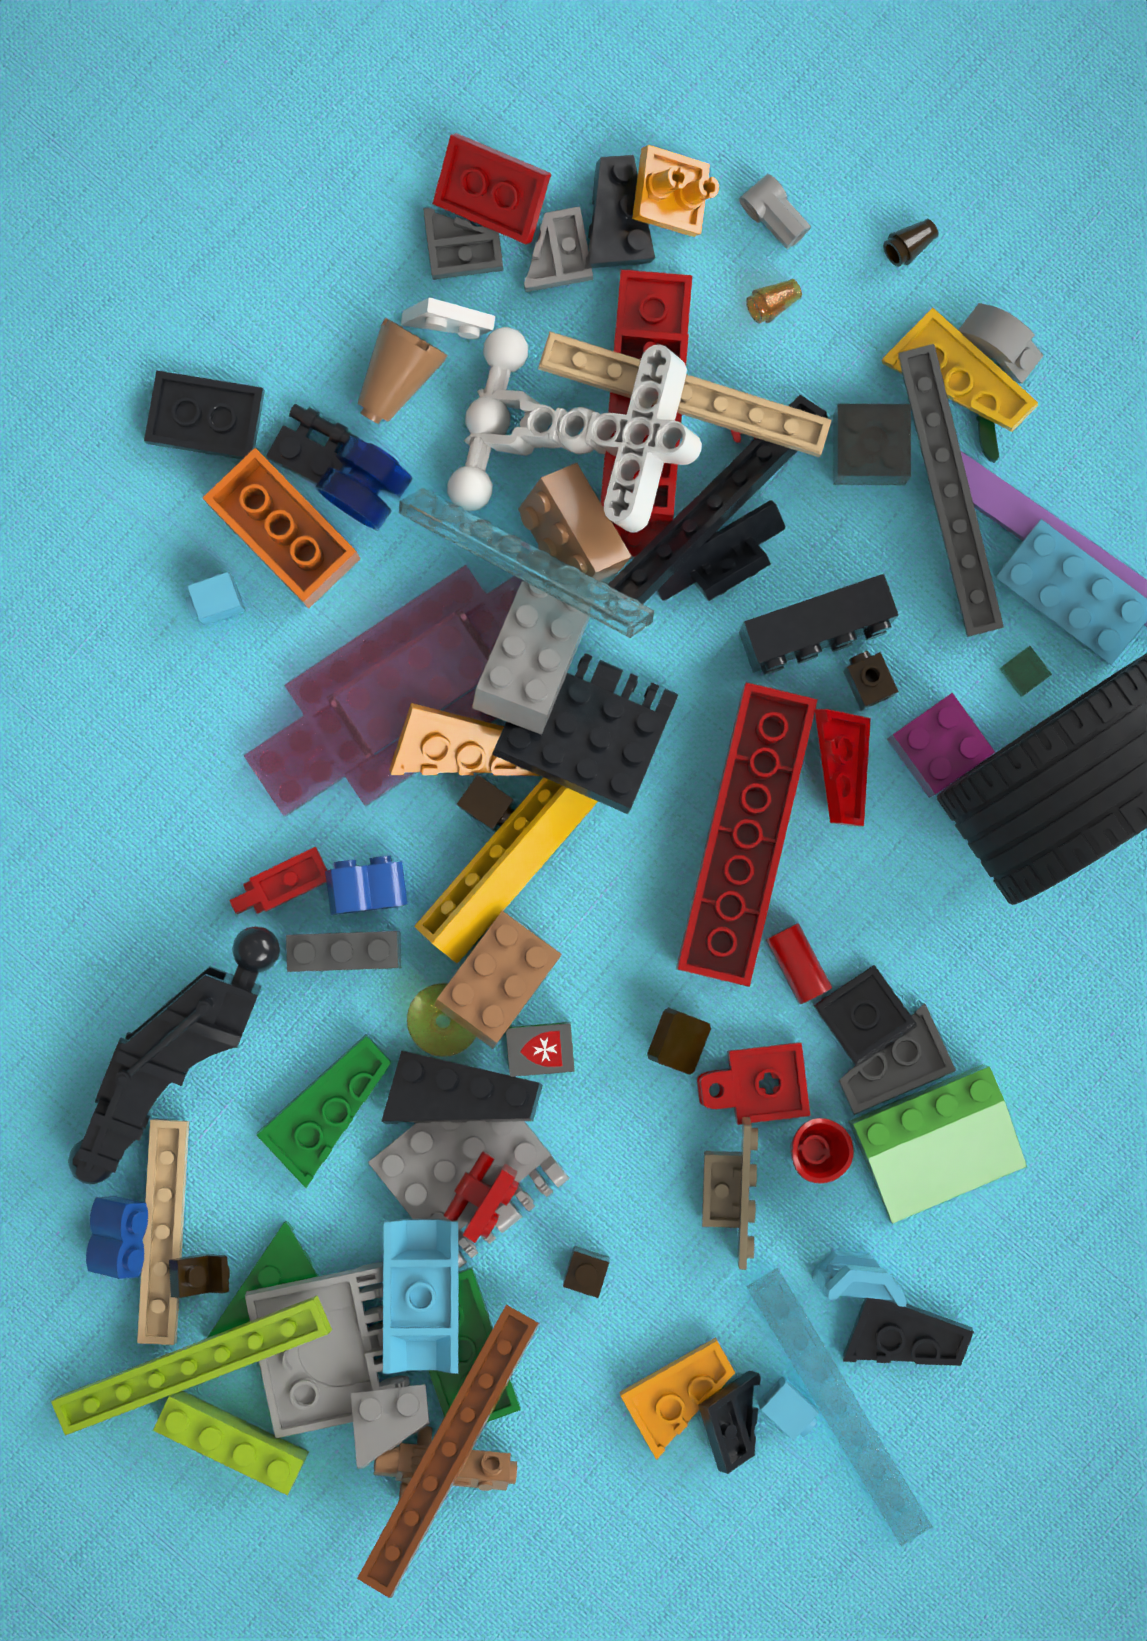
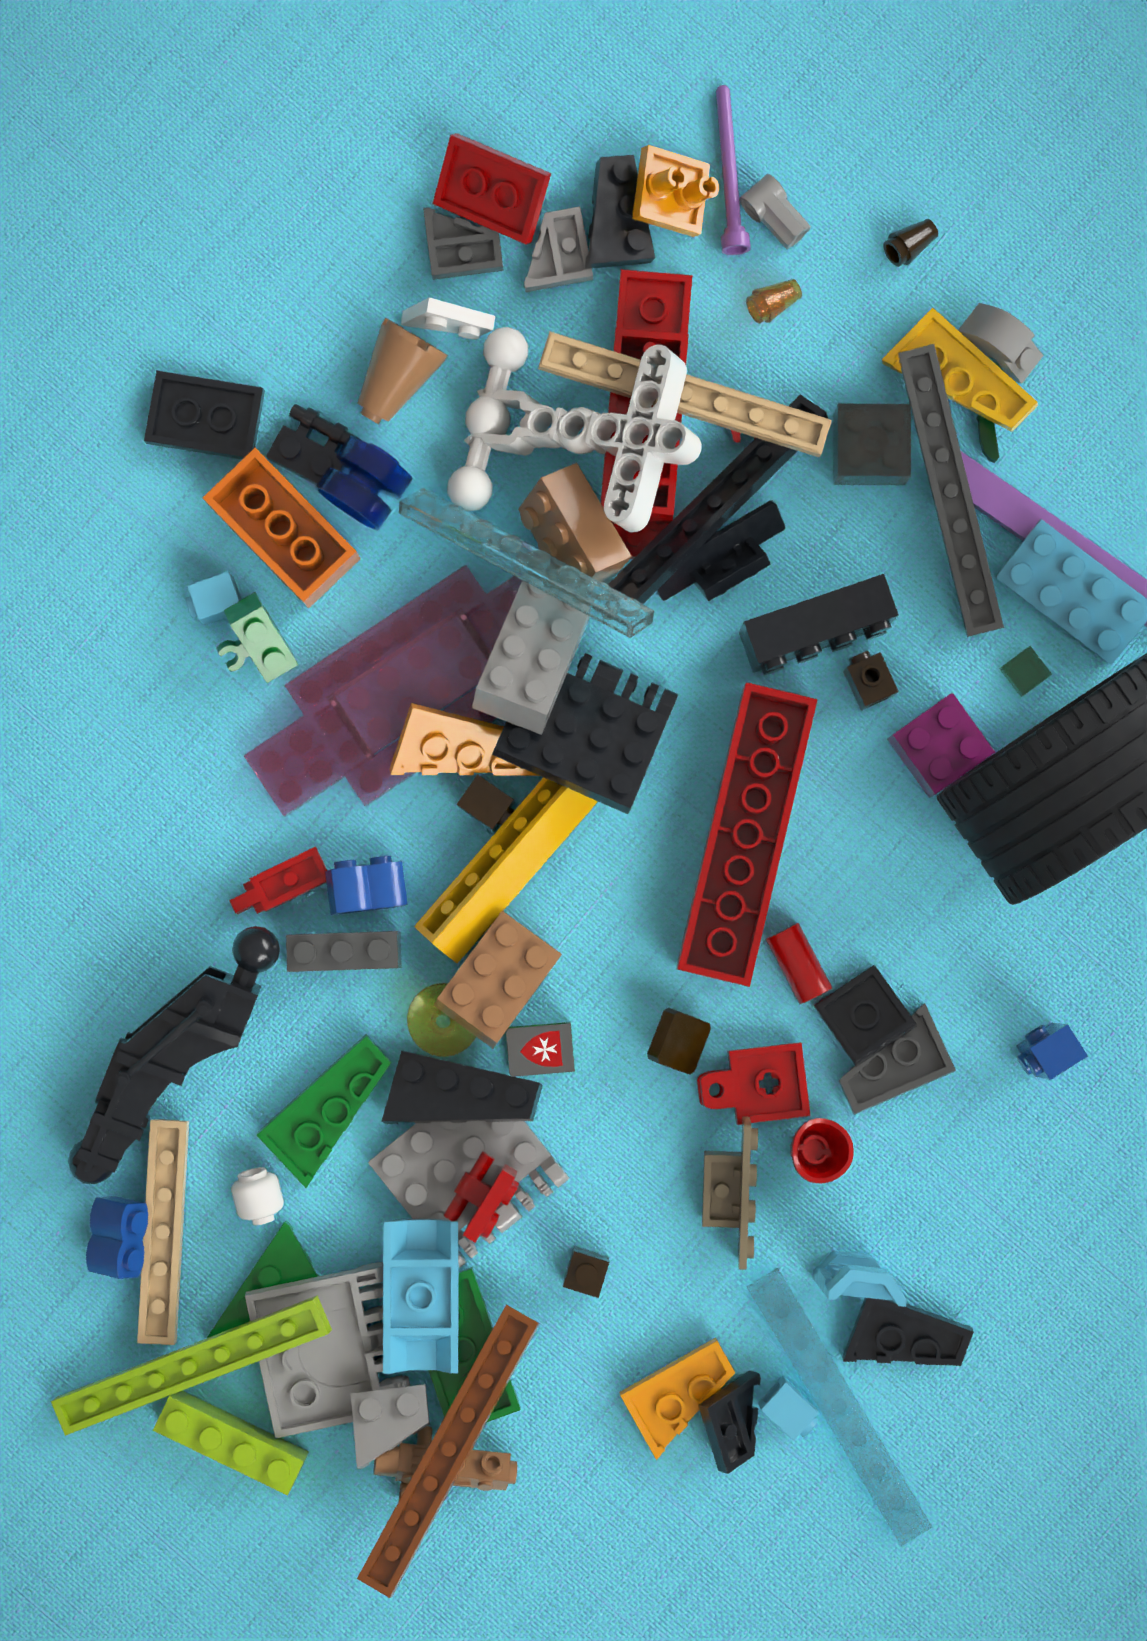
dark brown bracket [169,1254,230,1298] -> none
red wing [815,709,871,826] -> none
slope [848,1064,1027,1224] -> none
none -> brick [216,592,298,683]
none -> white head [231,1167,284,1225]
none -> medium lavender piece [716,85,751,255]
none -> blue brick [1016,1022,1088,1080]

